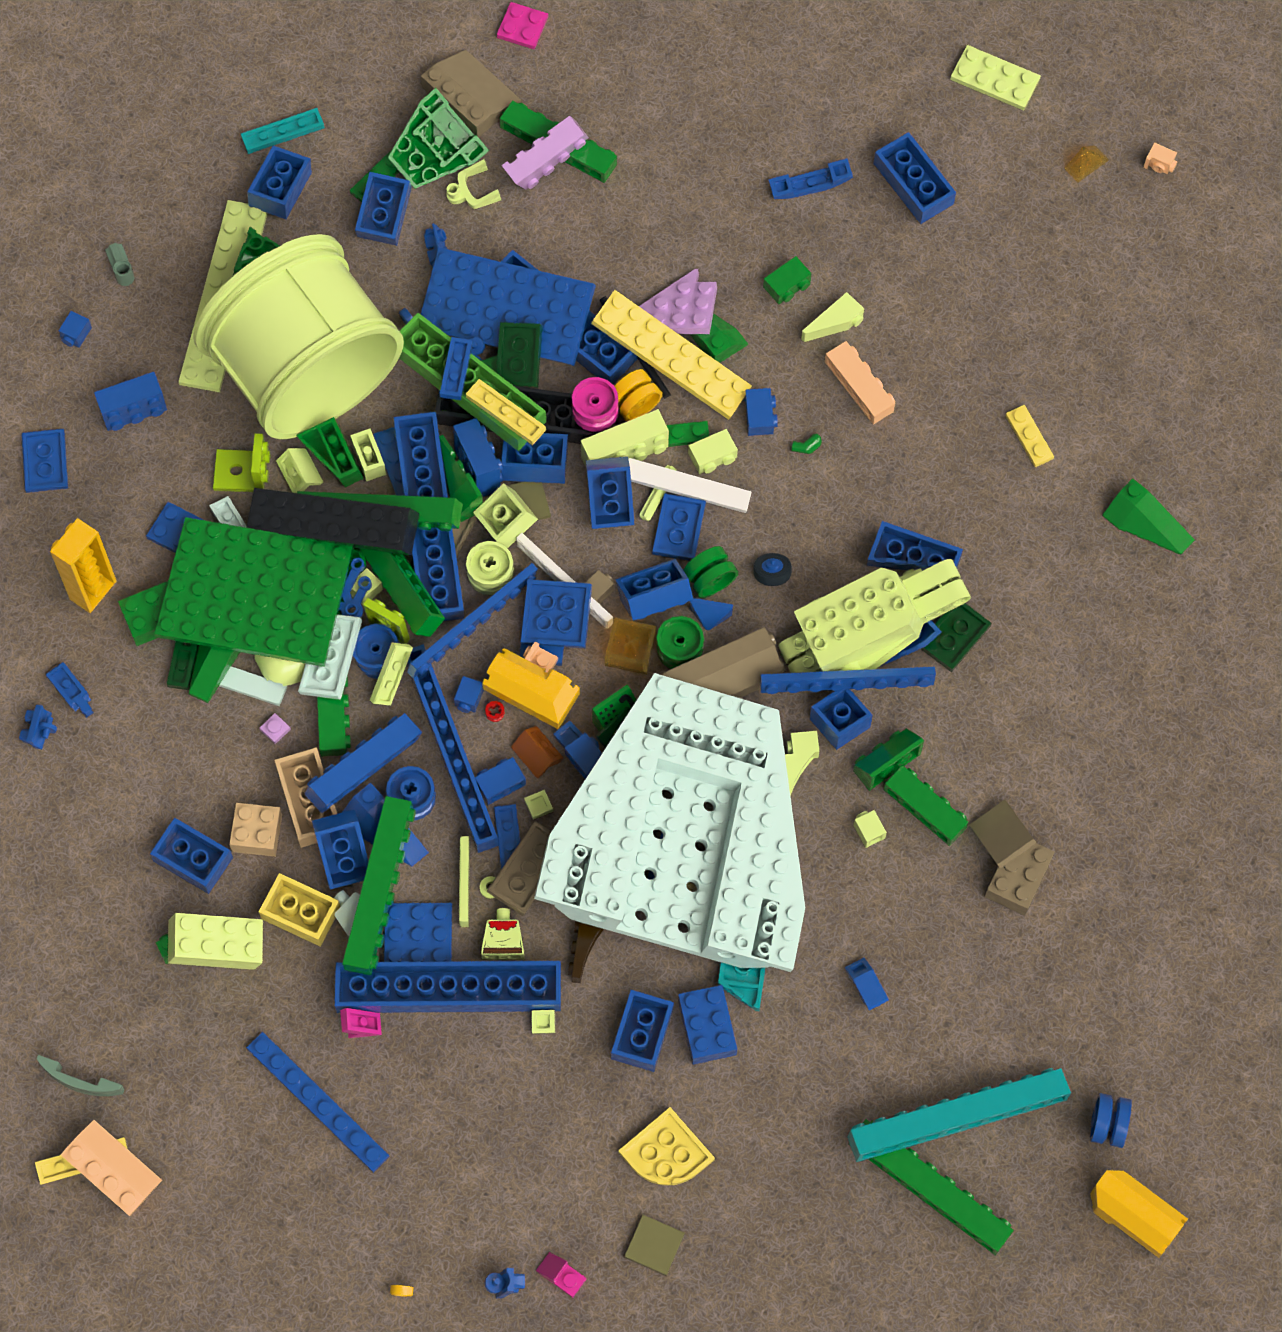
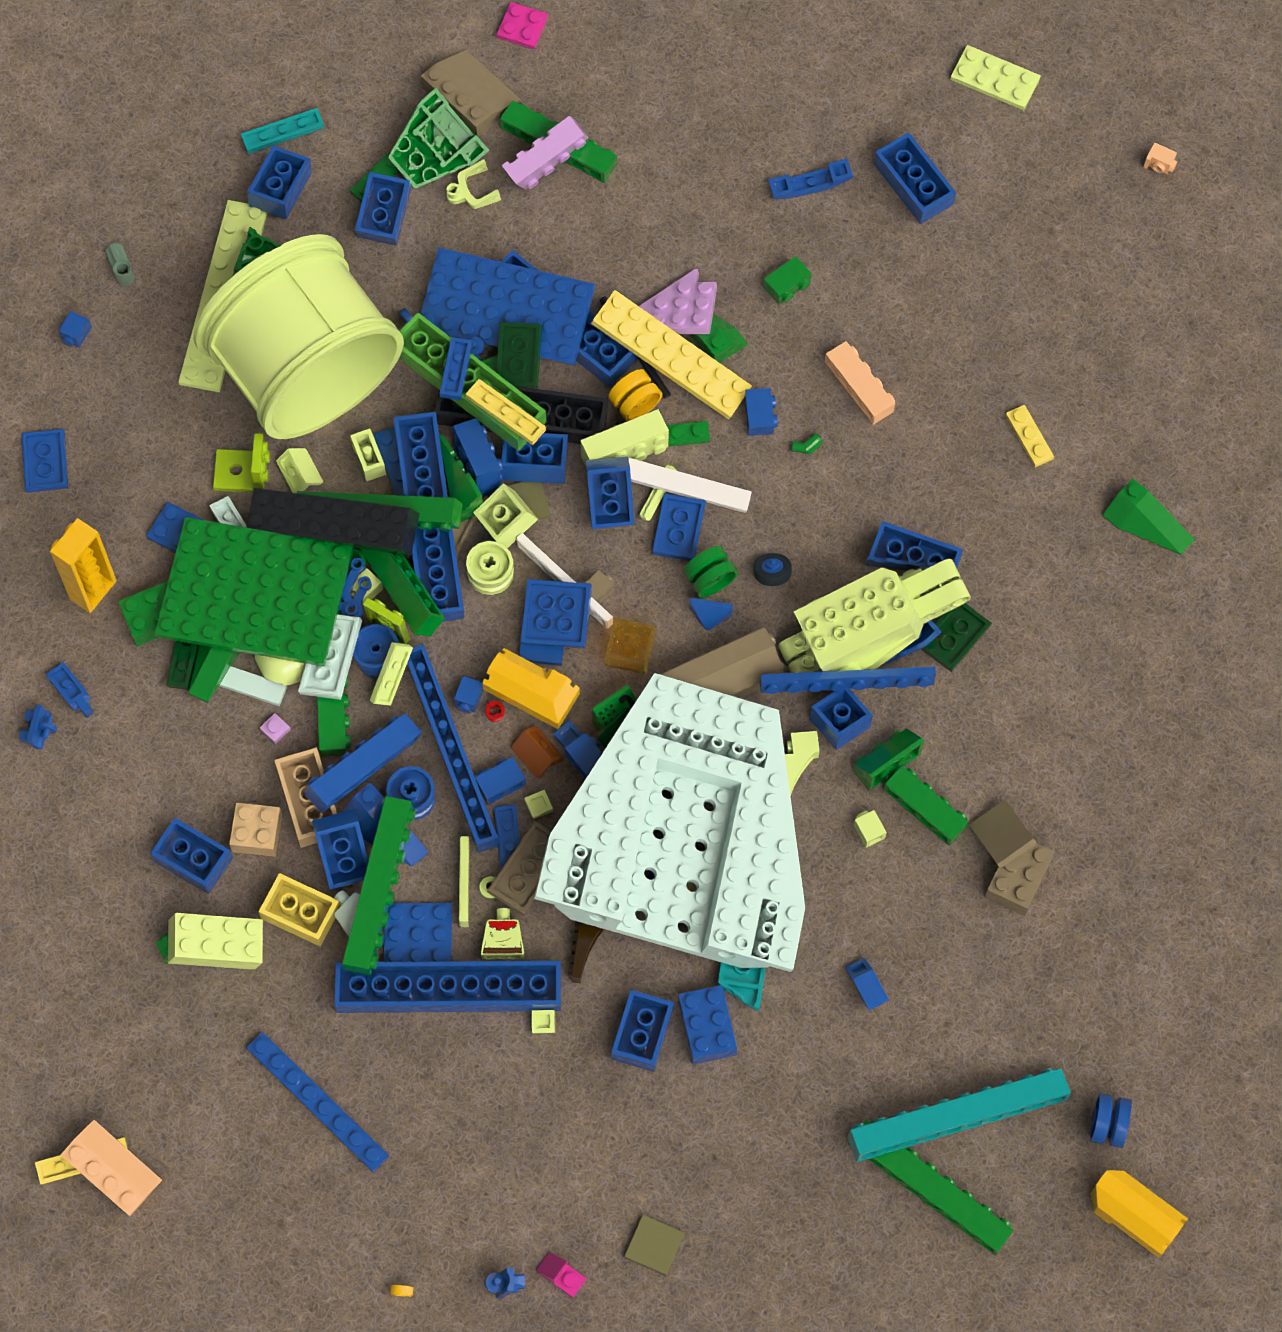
sand green slope [37,1055,125,1096] -> none
blue brick [94,372,167,431] -> none
green wedge [296,417,364,488] -> none
dark pink slope [340,1008,382,1038] -> none
blue plate [407,563,538,678] -> none
blue hinge [424,223,447,268] -> none
light nougat bracket [523,642,558,672] -> none
dark pink wheel [572,377,618,432] -> none
blue brick [615,559,693,621] -> none
light yellow plate [618,1107,715,1185] -> none
green wheel [656,616,704,669] -> none
yellowish green brick [688,429,738,474] -> none
yellowish green slope [801,292,864,342] -> none
clear yellow slope [1065,146,1109,183] -> none

